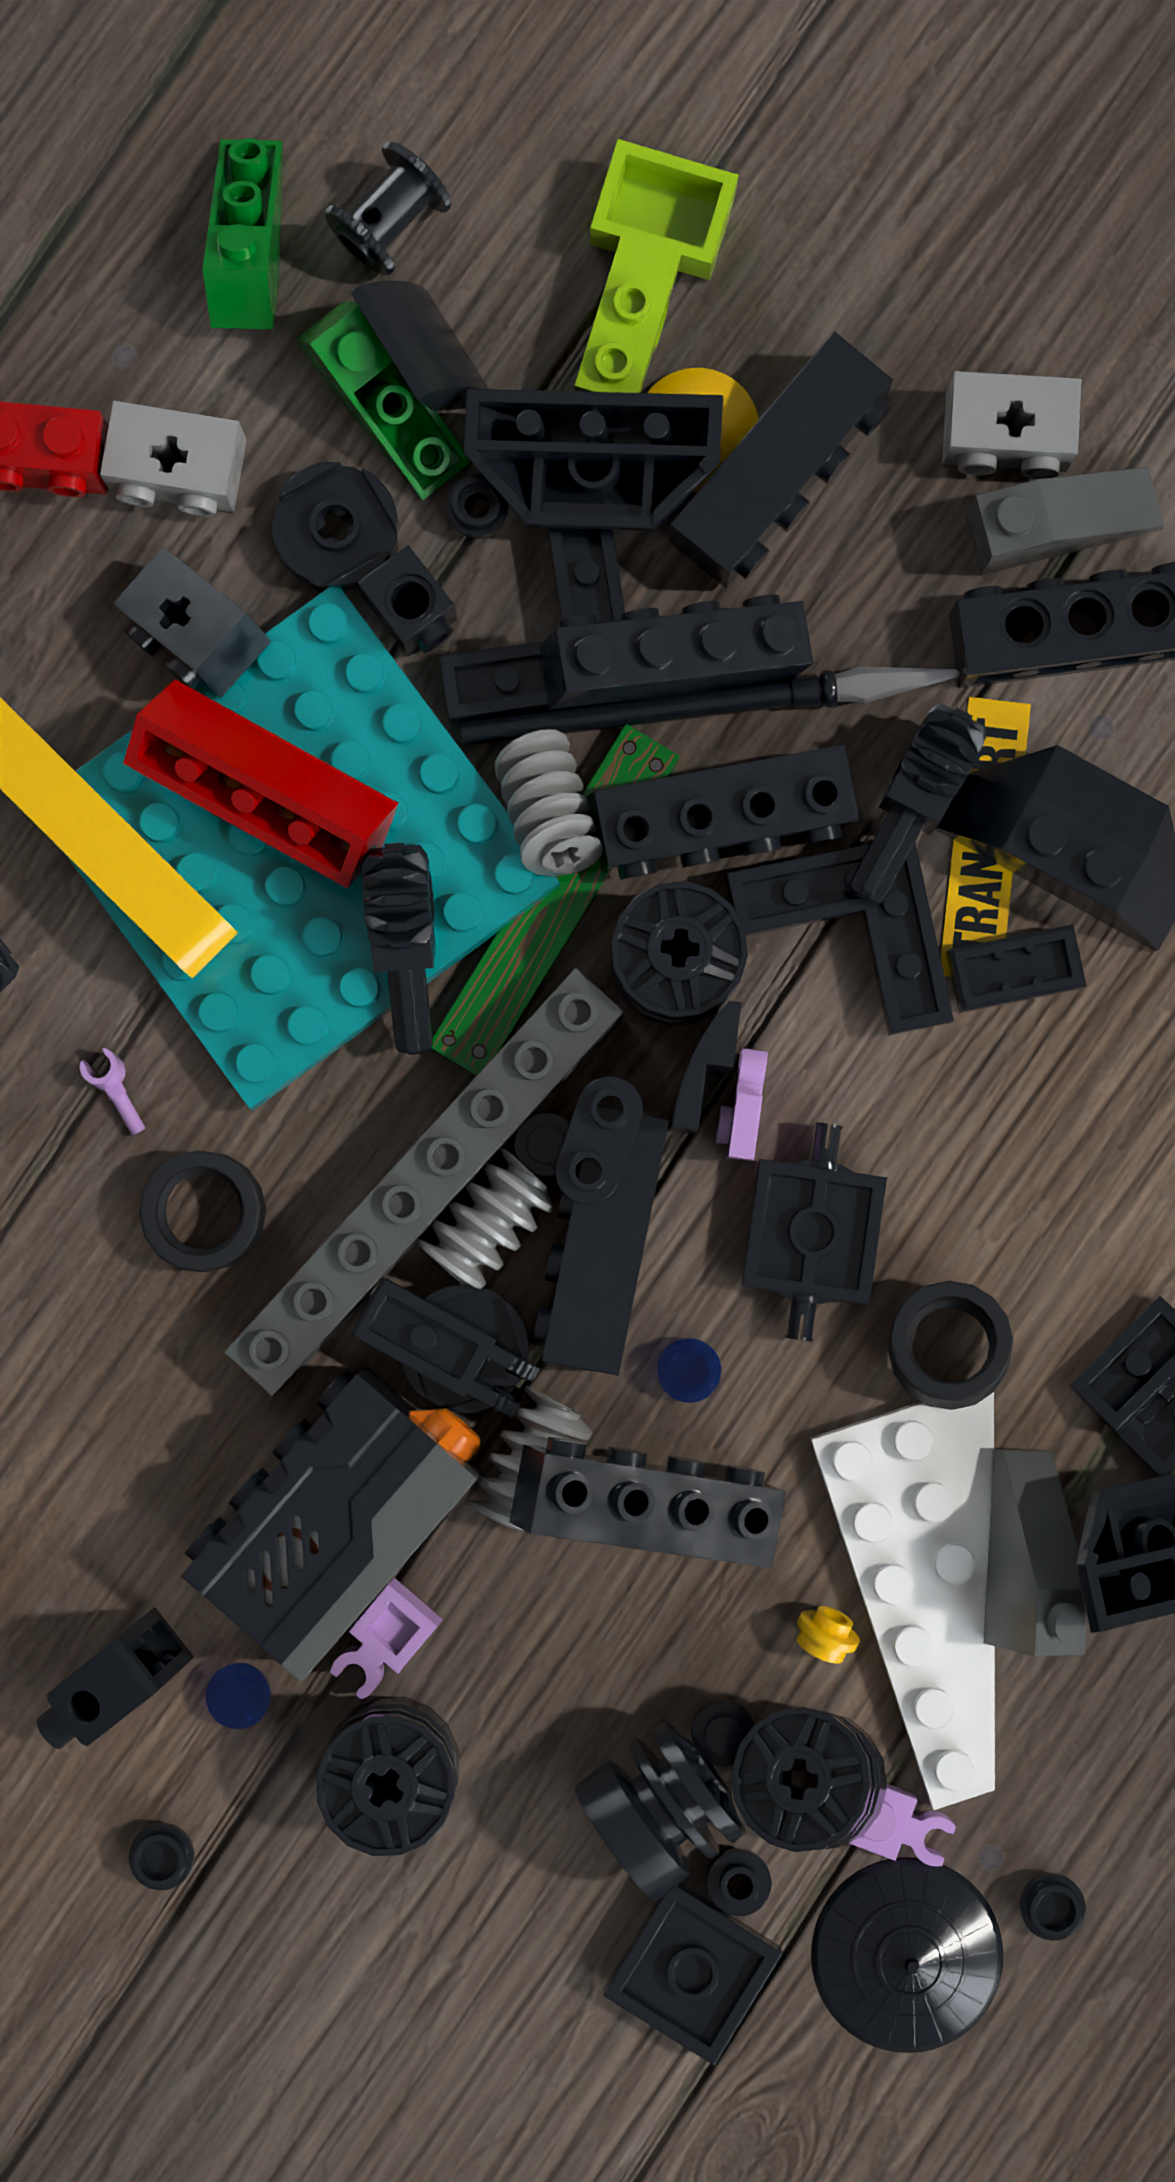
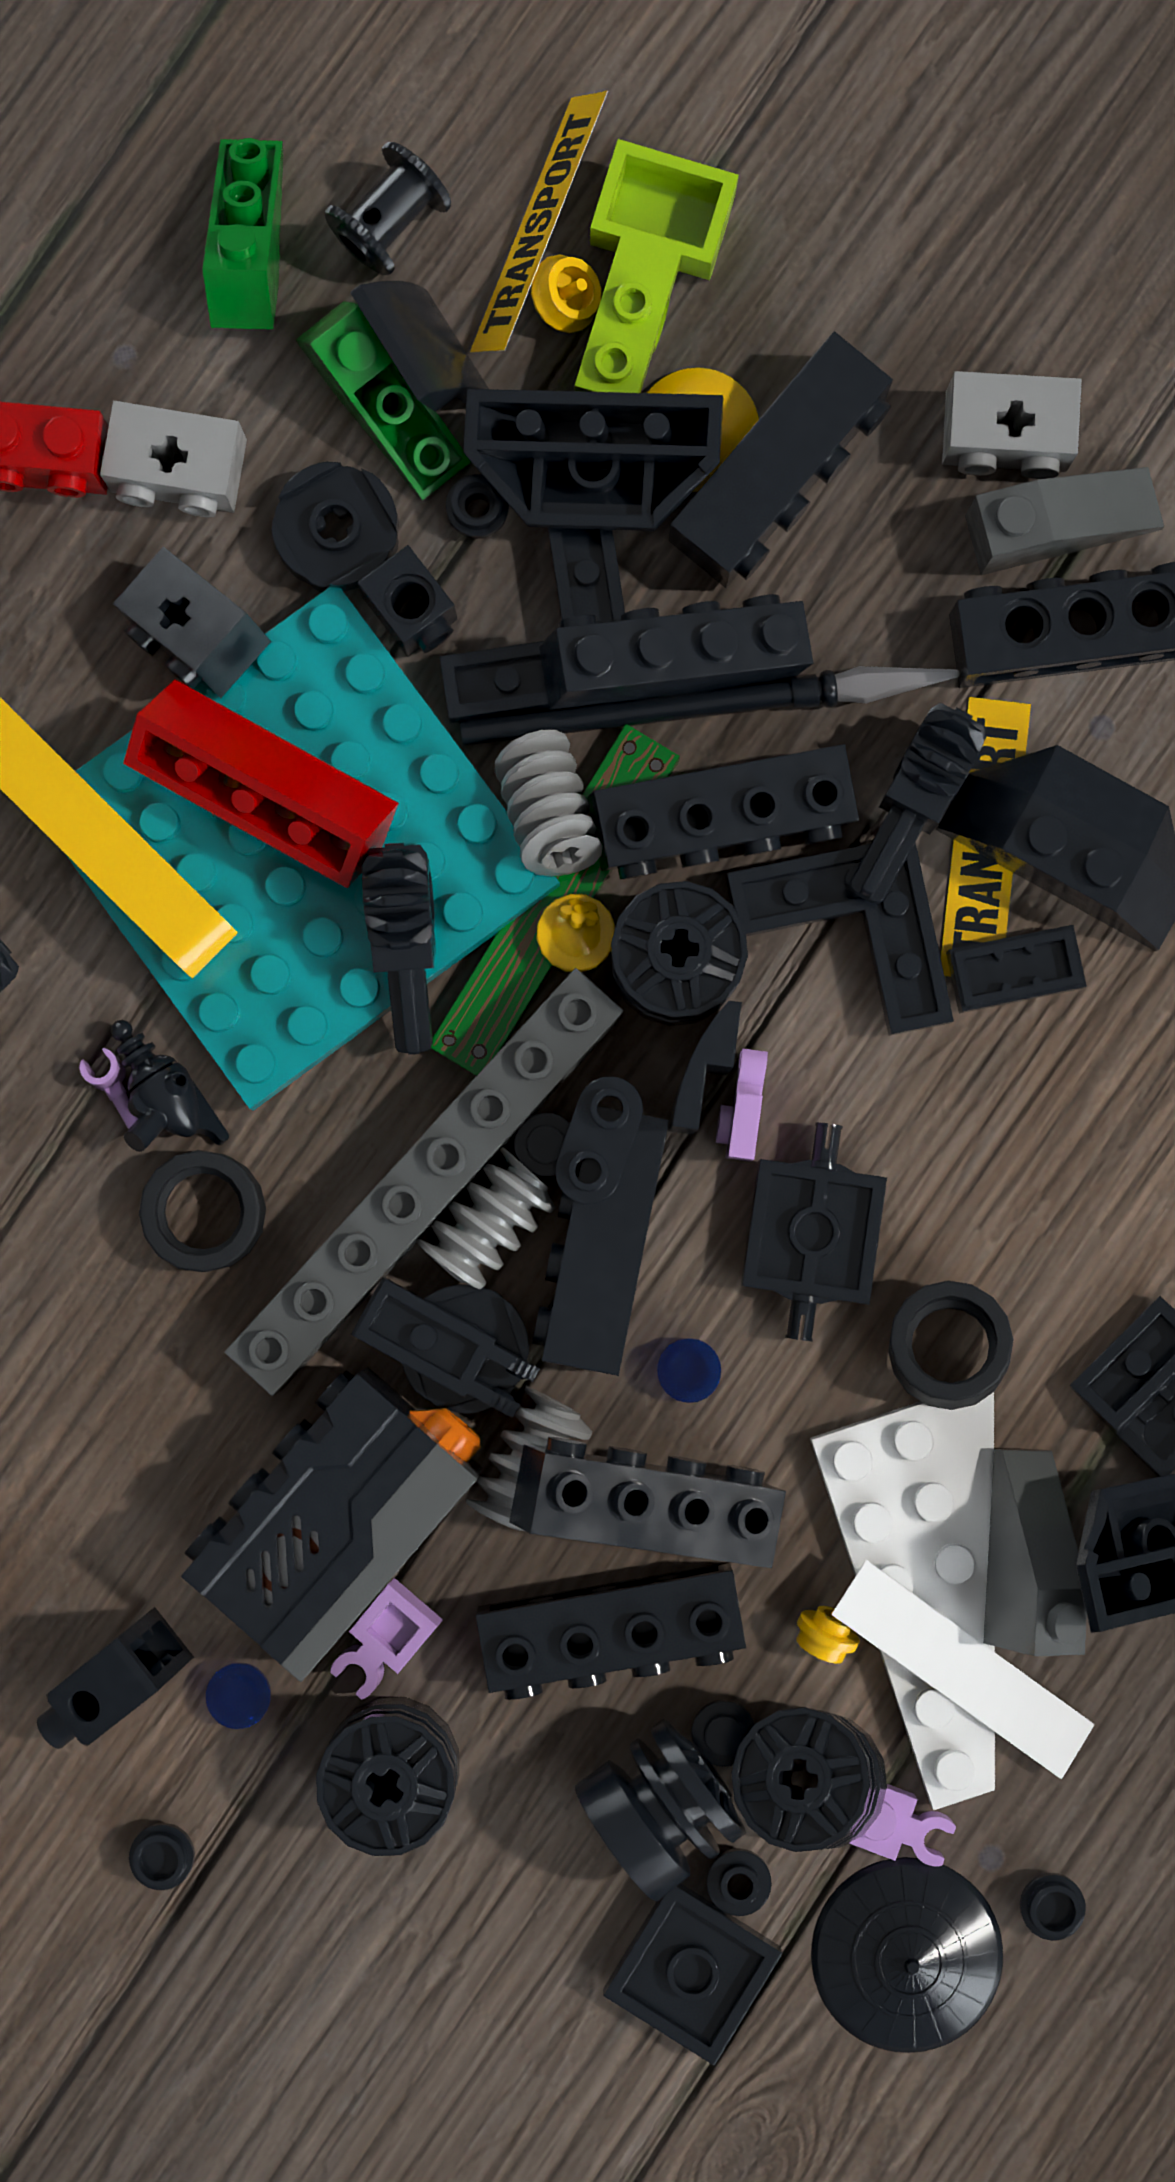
none -> black piece [111,1019,229,1152]
none -> yellow sticker [470,91,608,353]
none -> black brick [476,1563,746,1700]
none -> yellow hat [531,254,601,333]
none -> yellow hat [536,894,616,973]
none -> white sticker [831,1560,1095,1779]

